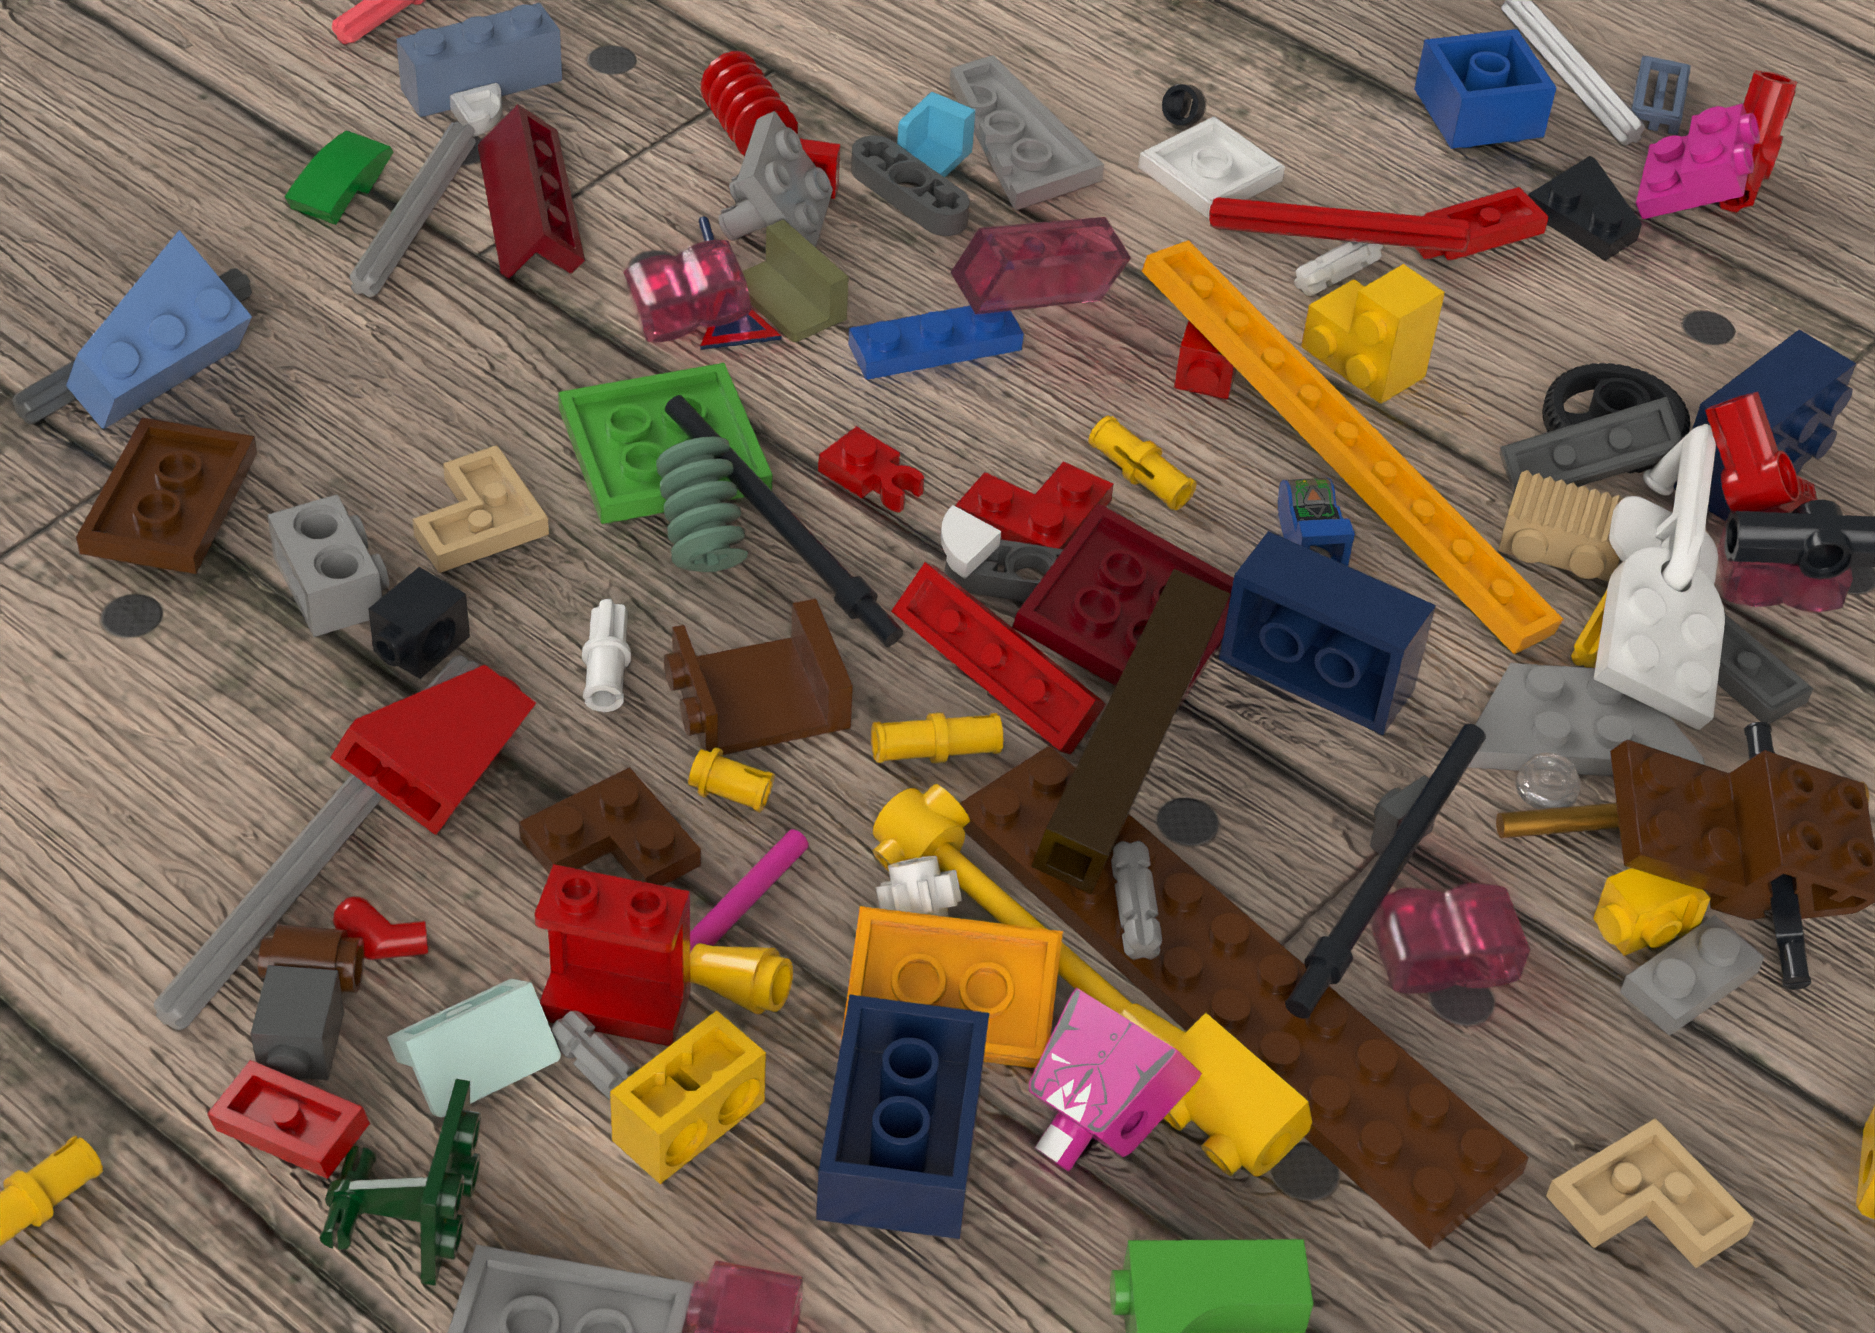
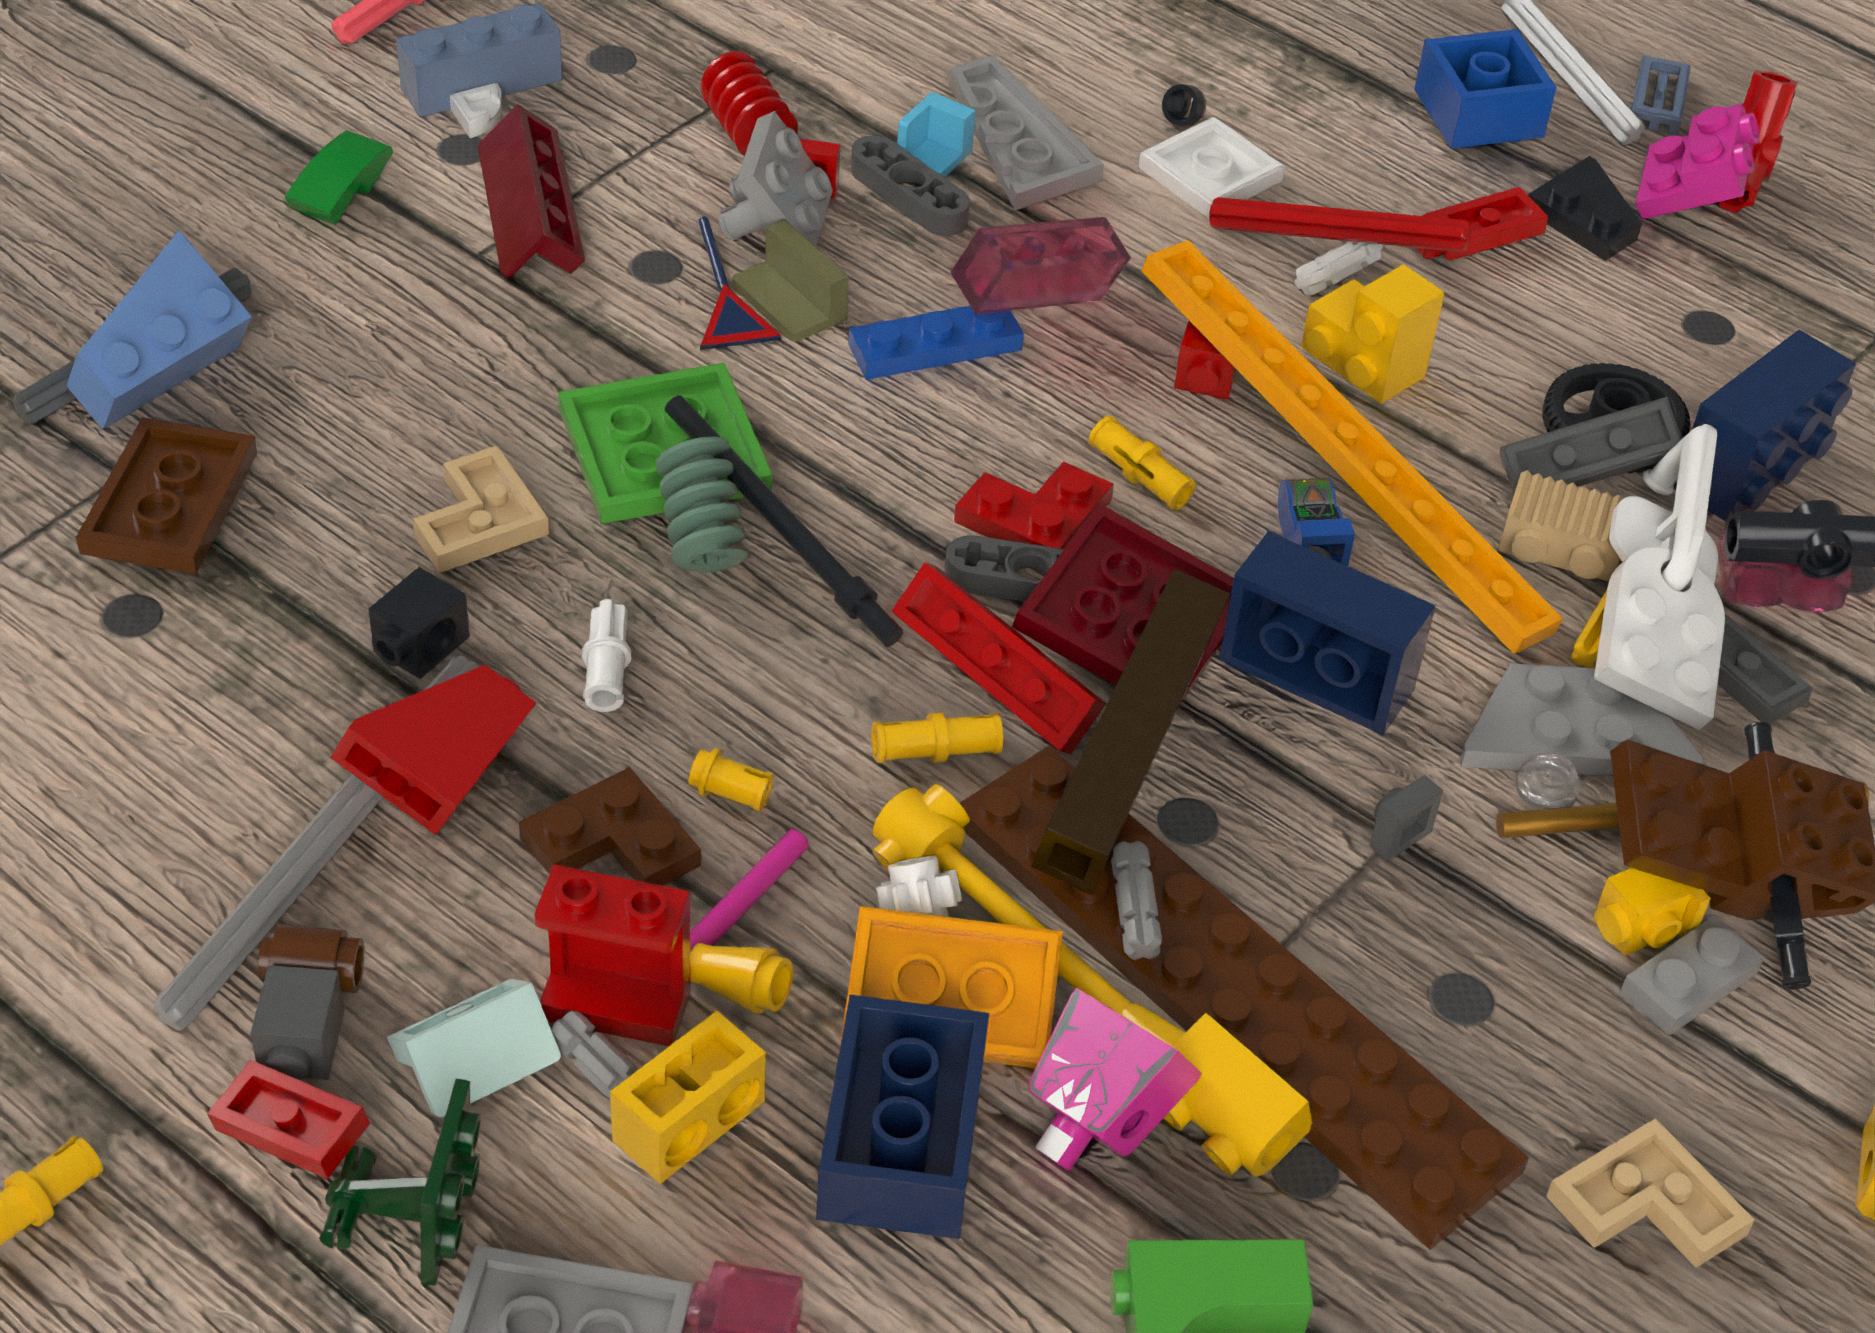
light grey brick [267,494,389,637] -> none
red arm [333,896,429,960] -> none
light grey axle [349,121,476,298] -> none
clear pink brick [623,240,752,342] -> none
reddish brown panel [664,598,853,755] -> none
red plate [818,426,924,513] -> none
white tile [941,505,1001,579] -> none
black bar [1285,724,1486,1019] -> none
clear pink brick [1371,883,1530,994] -> none
red piece [1705,391,1818,513] -> none

